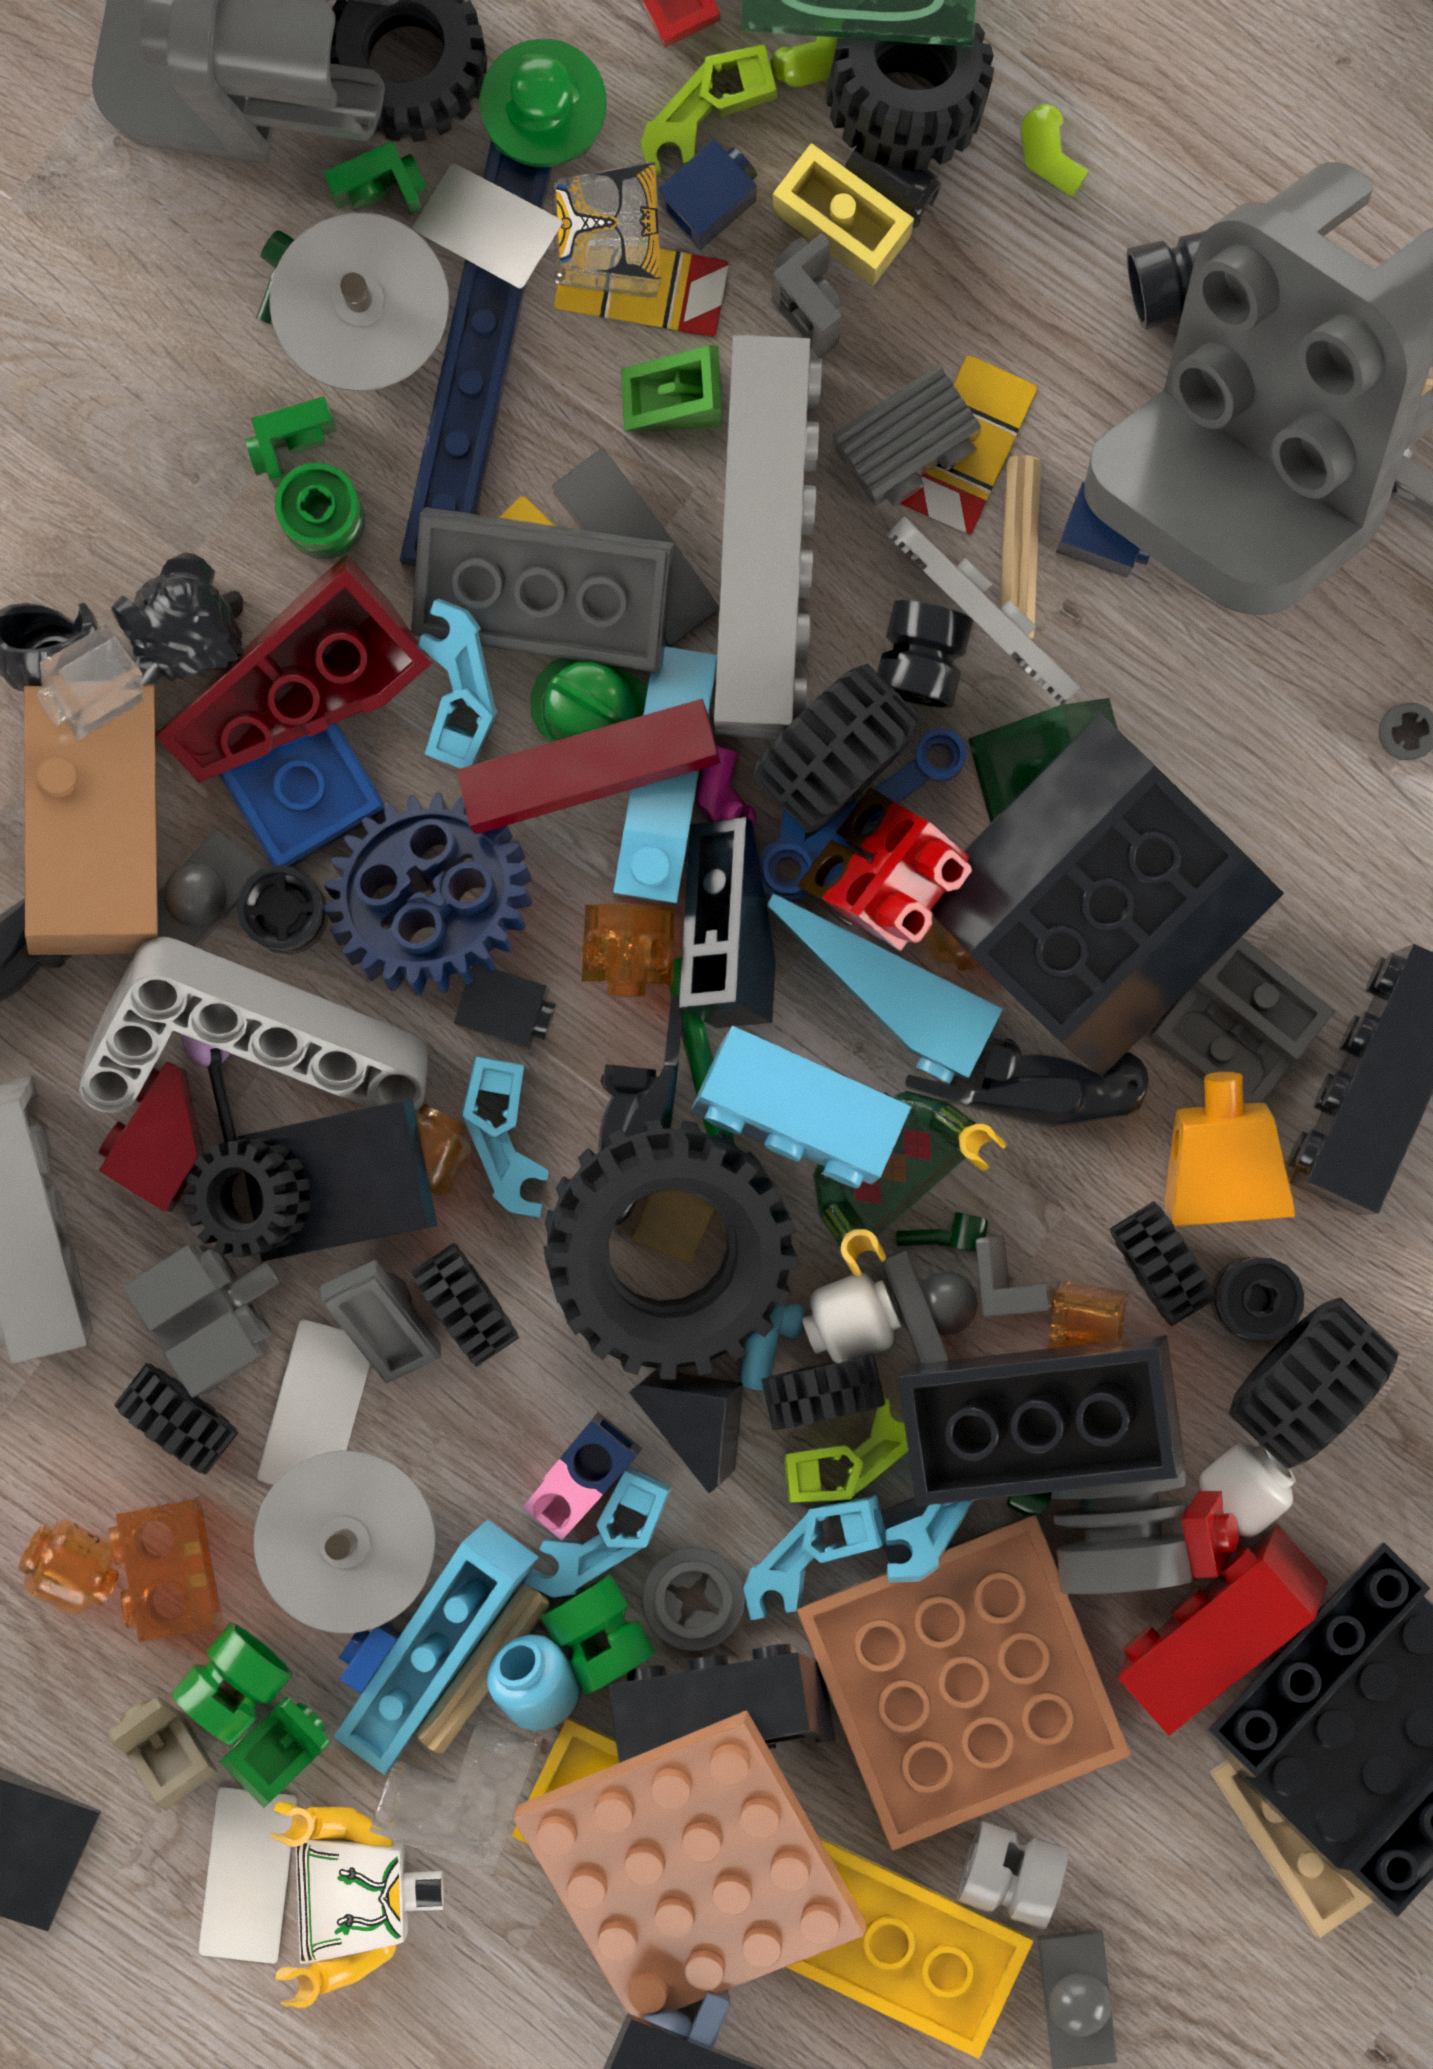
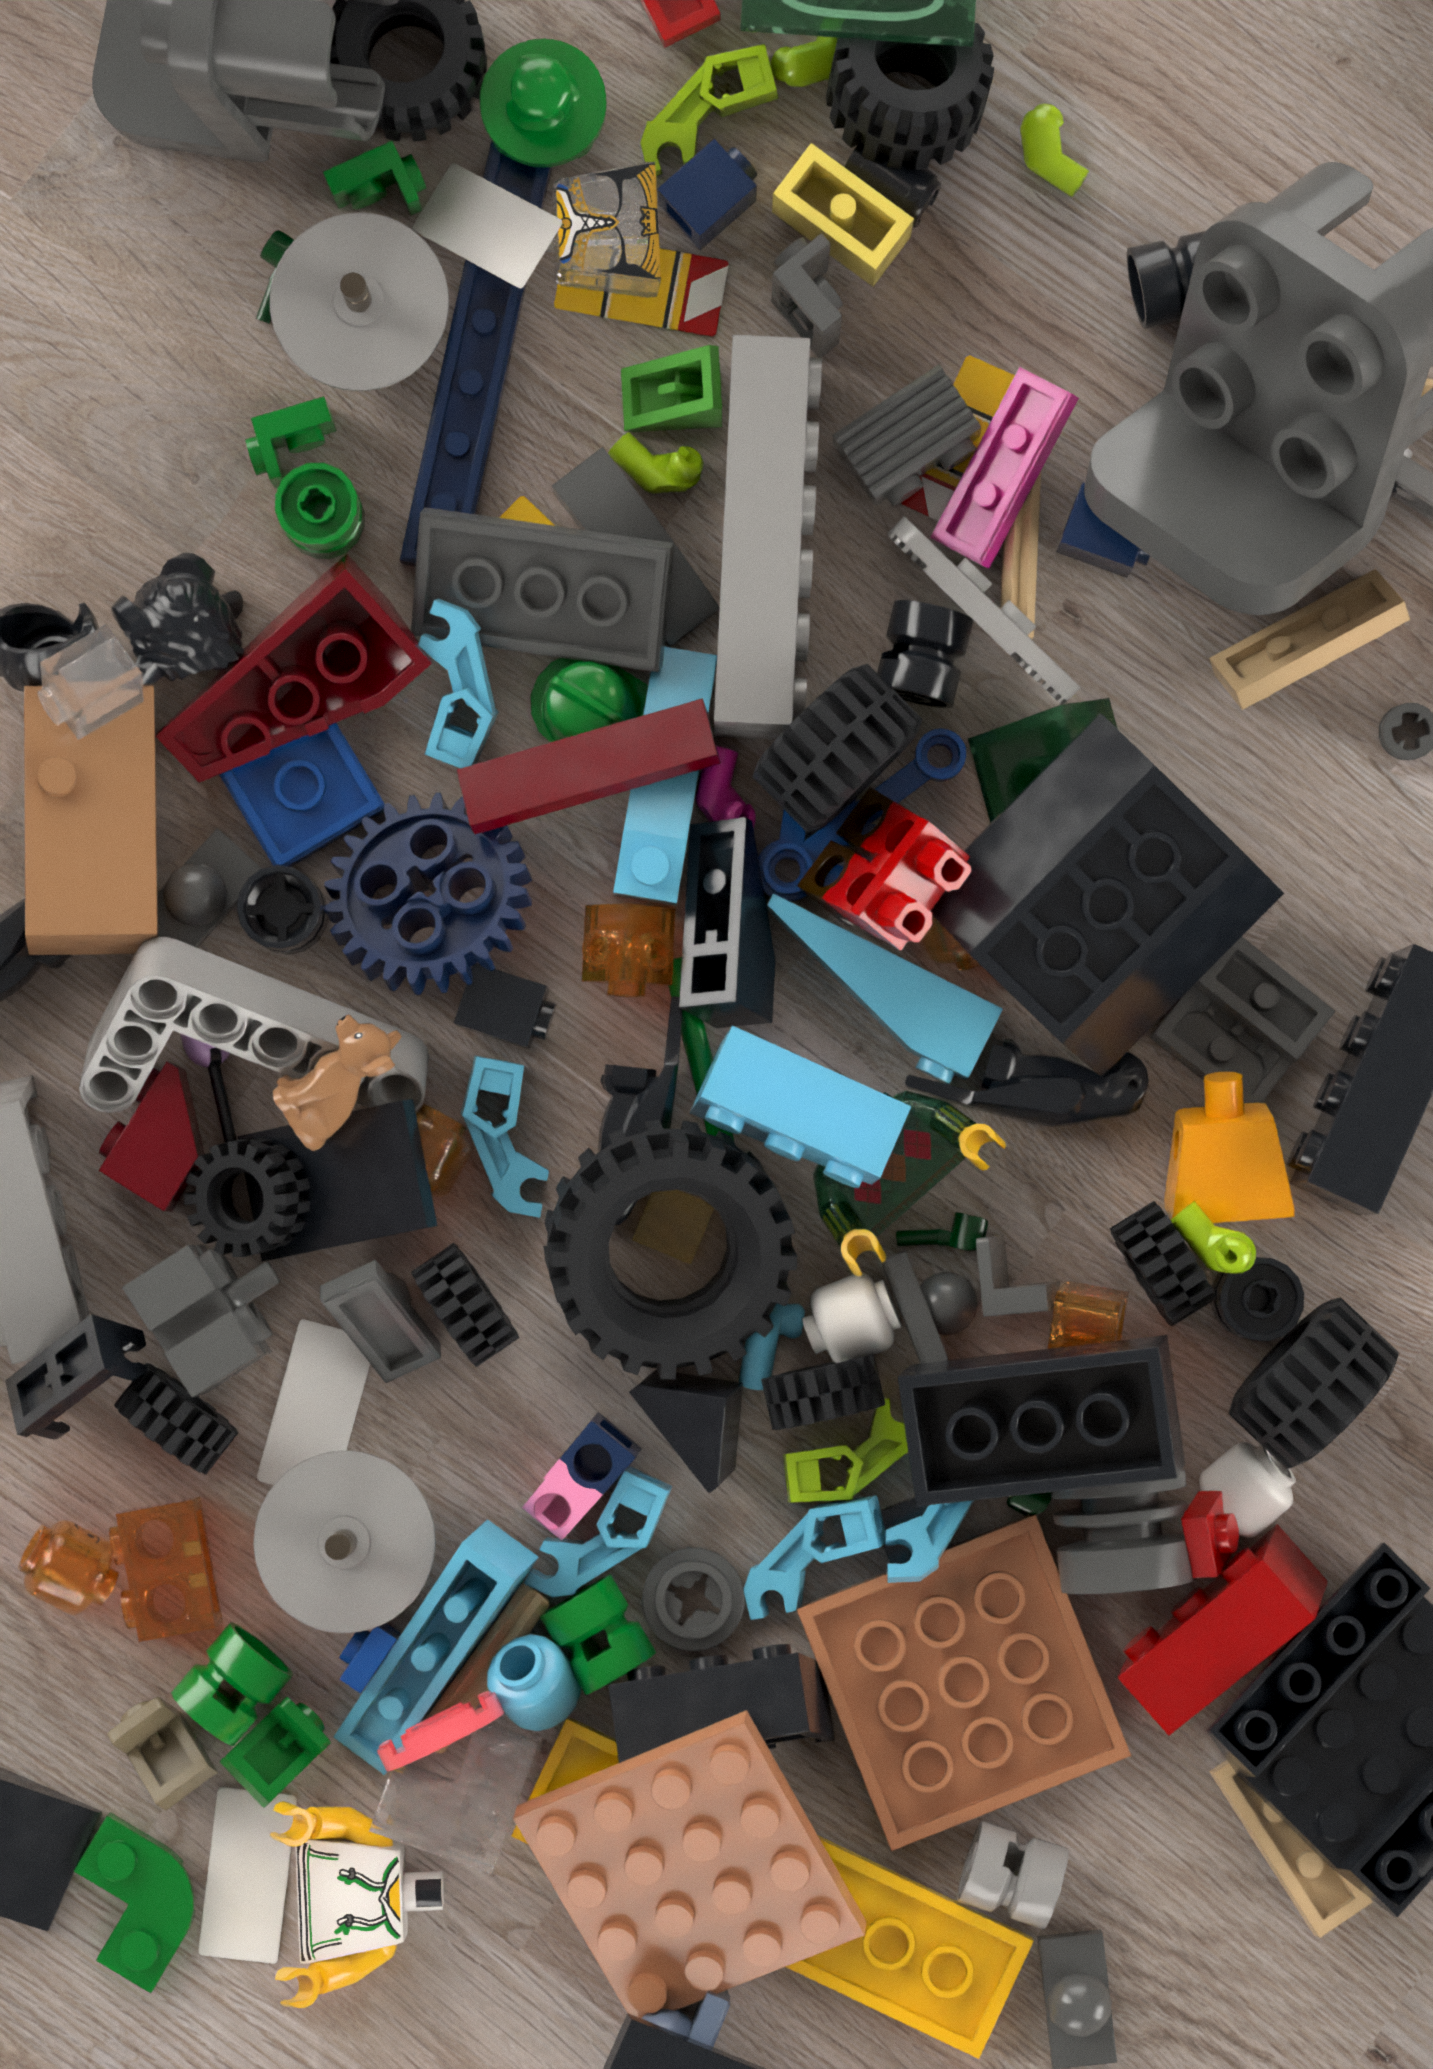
none -> black hinge [5,1314,148,1440]
none -> green plate [74,1812,195,1994]
none -> medium nougat animal [273,1014,402,1151]
none -> coral tile [377,1691,505,1772]
none -> lime arm [608,432,704,494]
none -> tile [930,367,1079,568]
none -> lime arm [1171,1201,1256,1274]
none -> tan plate [1209,569,1410,710]

